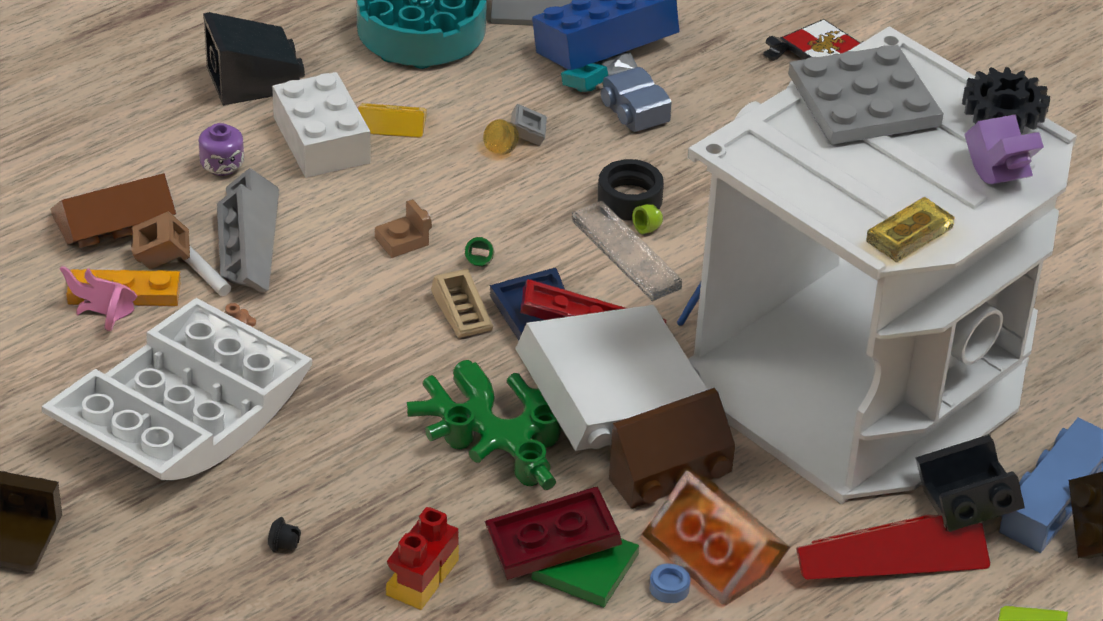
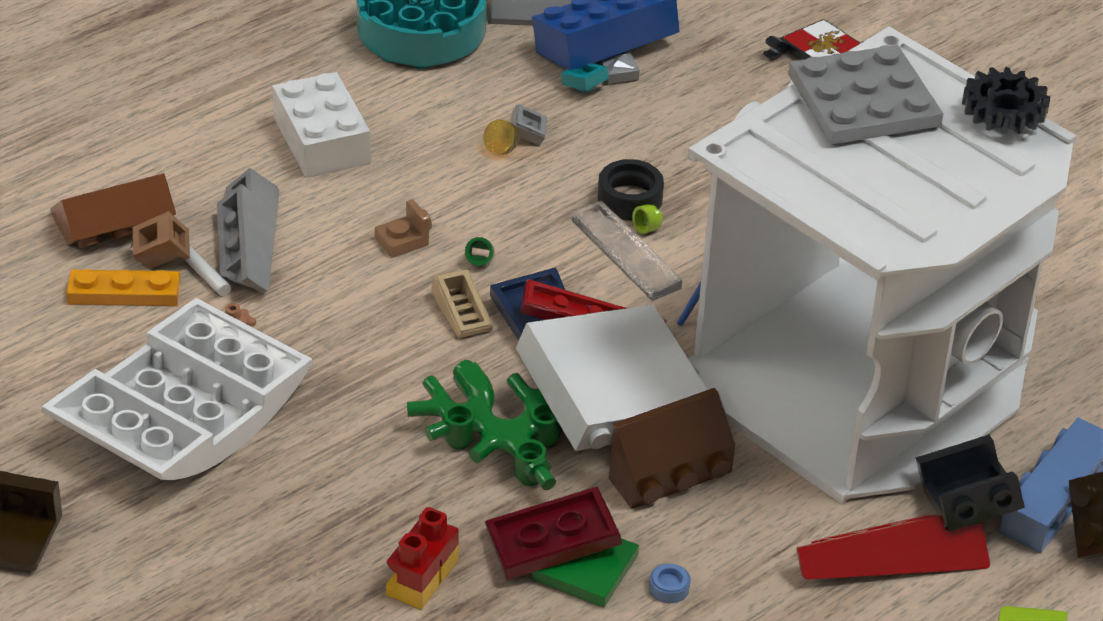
bright pink piece [60,266,137,331] -> none
medium lavender head [198,123,244,176] -> none
black slope [203,12,305,106] -> none
black piece [268,517,301,552] -> none
yellow slope [357,103,427,137] -> none
sand blue brick [601,67,672,132] -> none
clear orange slope [642,470,790,606] -> none
clear yellow tile [866,196,955,263] -> none
medium lavender brick [964,115,1044,184] -> none

